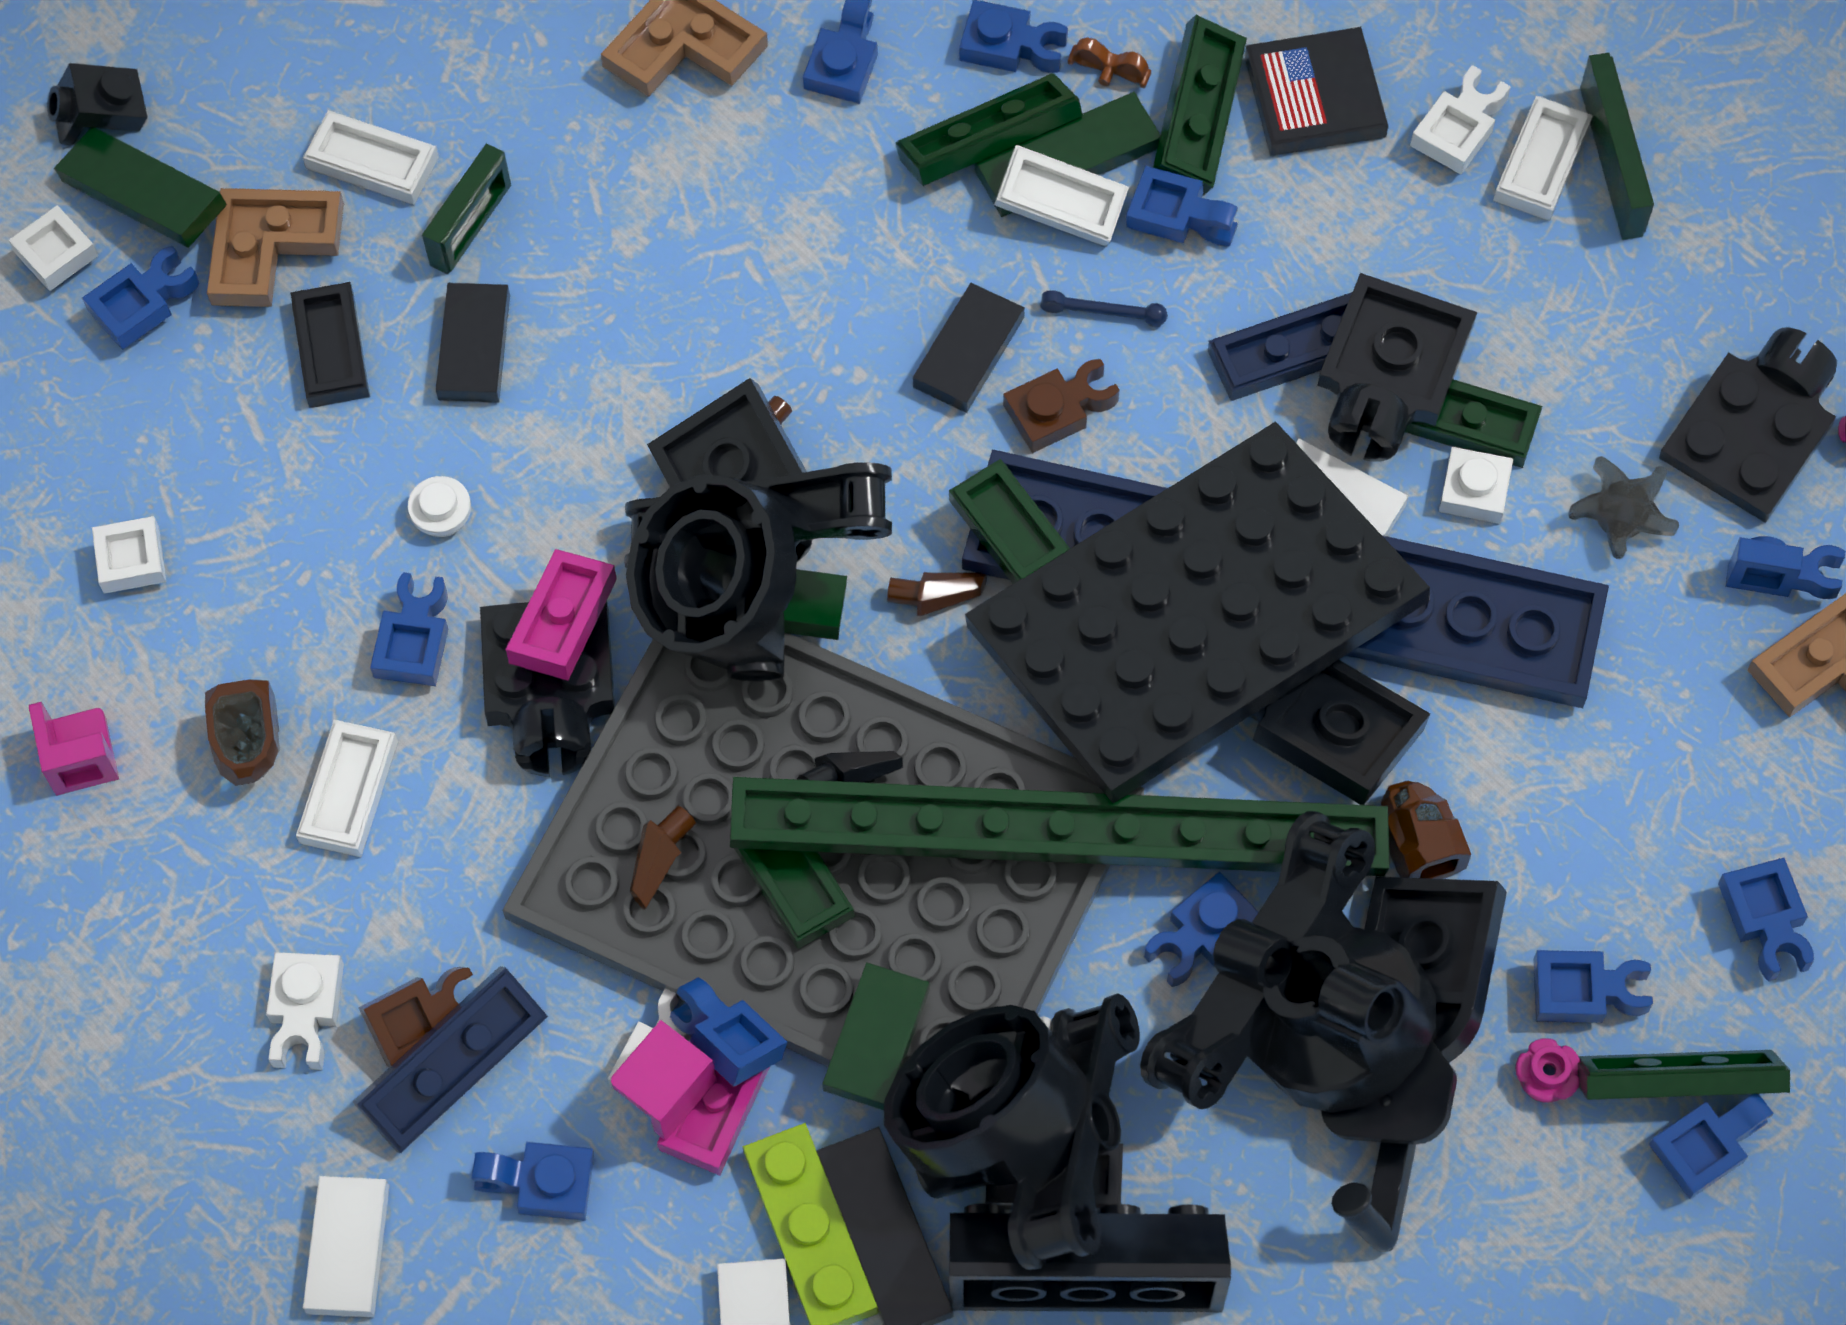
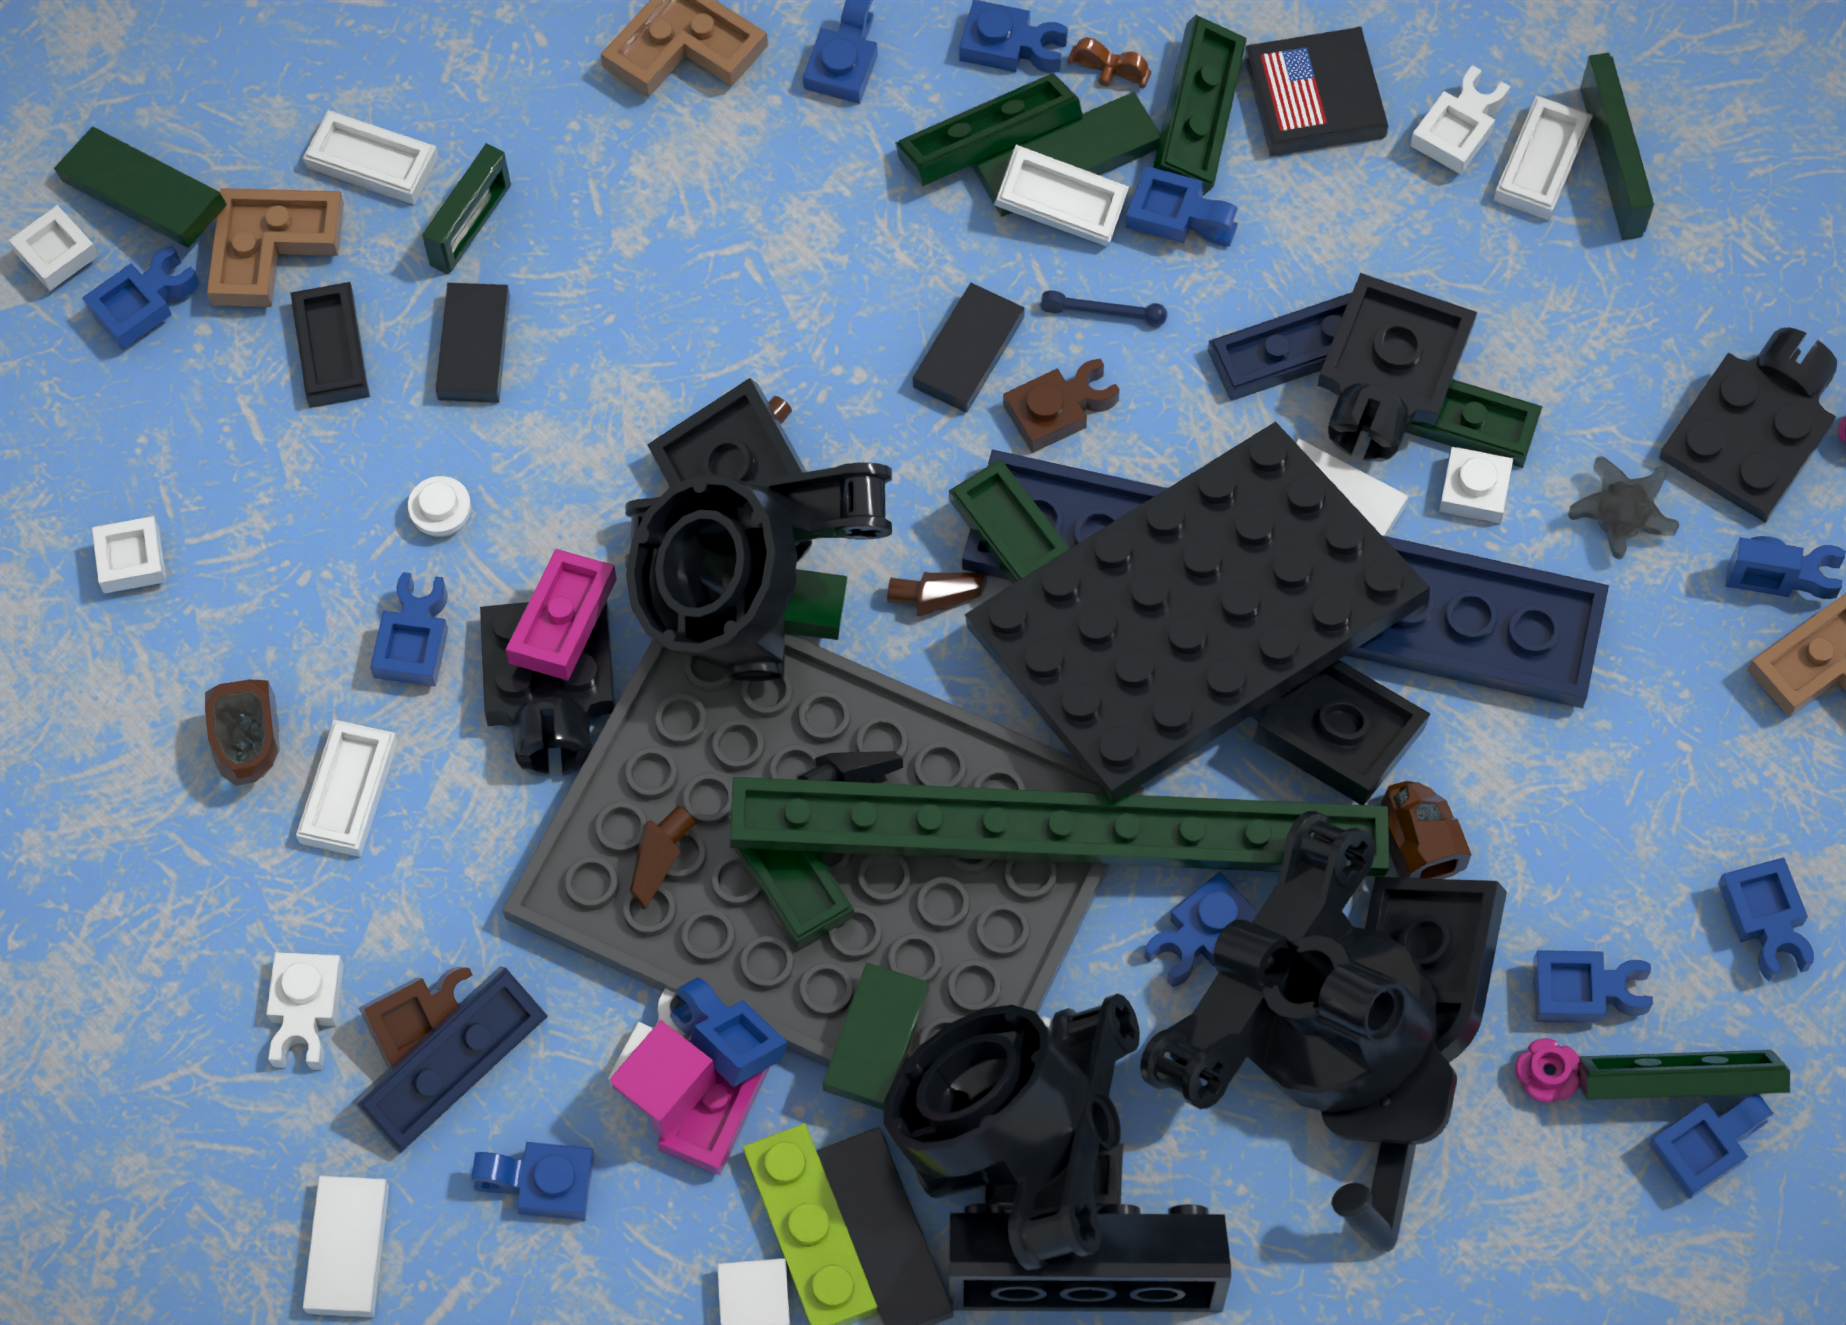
dark pink panel [28,701,119,796] -> none
black bracket [47,63,148,145] -> none

